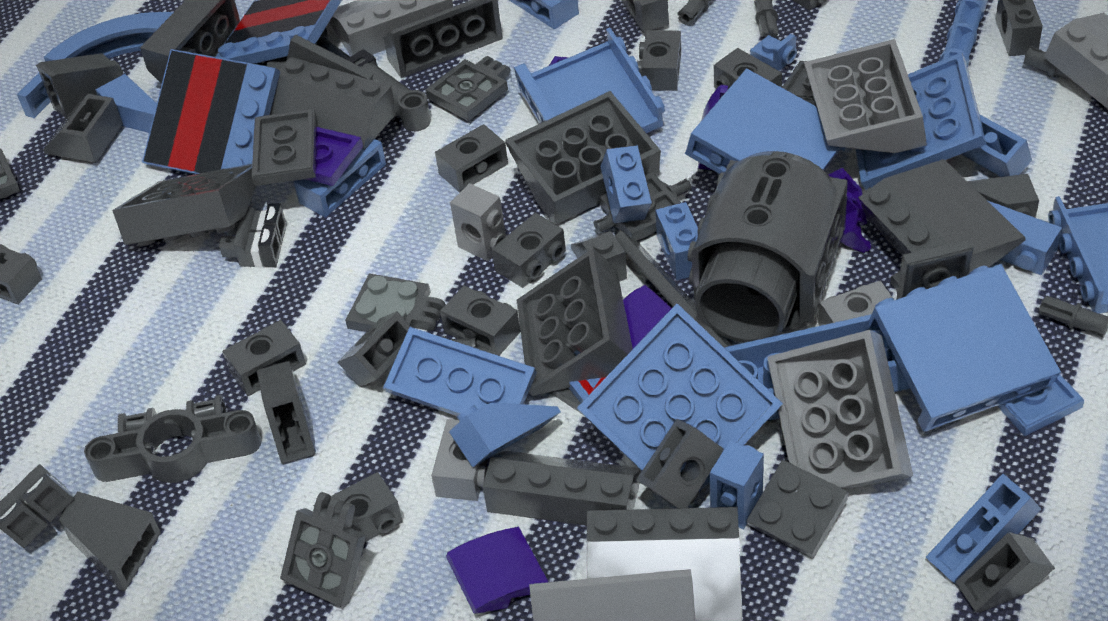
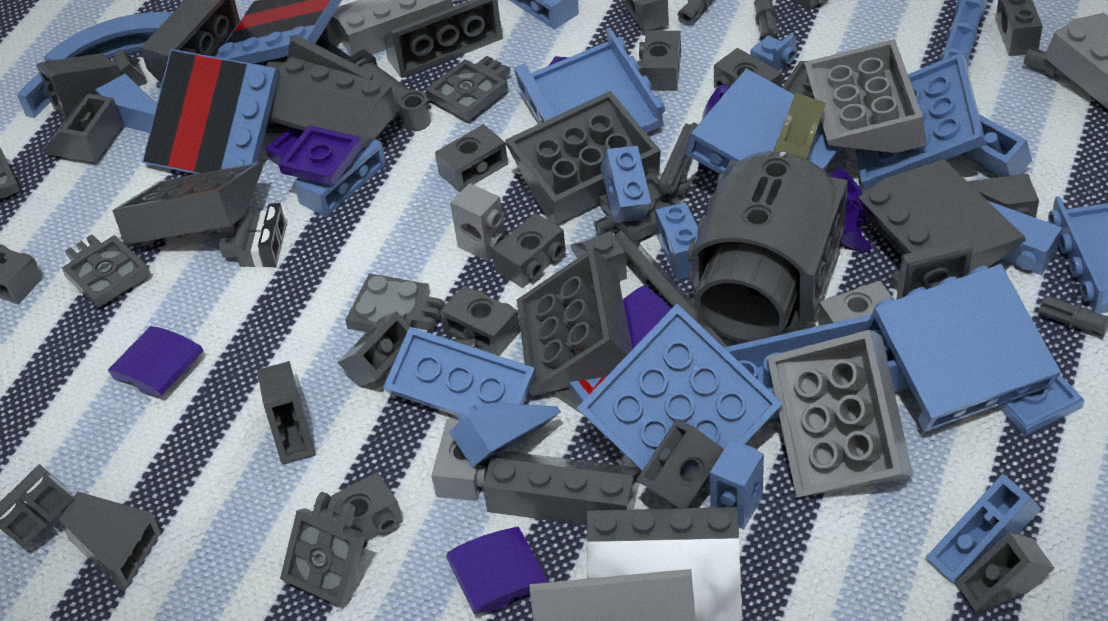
dark grey piece [84,395,262,483] -> none
dark grey brick [222,320,306,396] -> none
dark grey tile [251,109,317,186] -> none
dark grey plate [746,459,849,559] -> none
none -> dark grey piece [61,234,151,308]
none -> dark purple slope [108,326,204,396]
none -> dark grey tile [114,49,146,86]
none -> dark grey axle [658,122,698,195]
none -> olive arch [774,92,826,159]

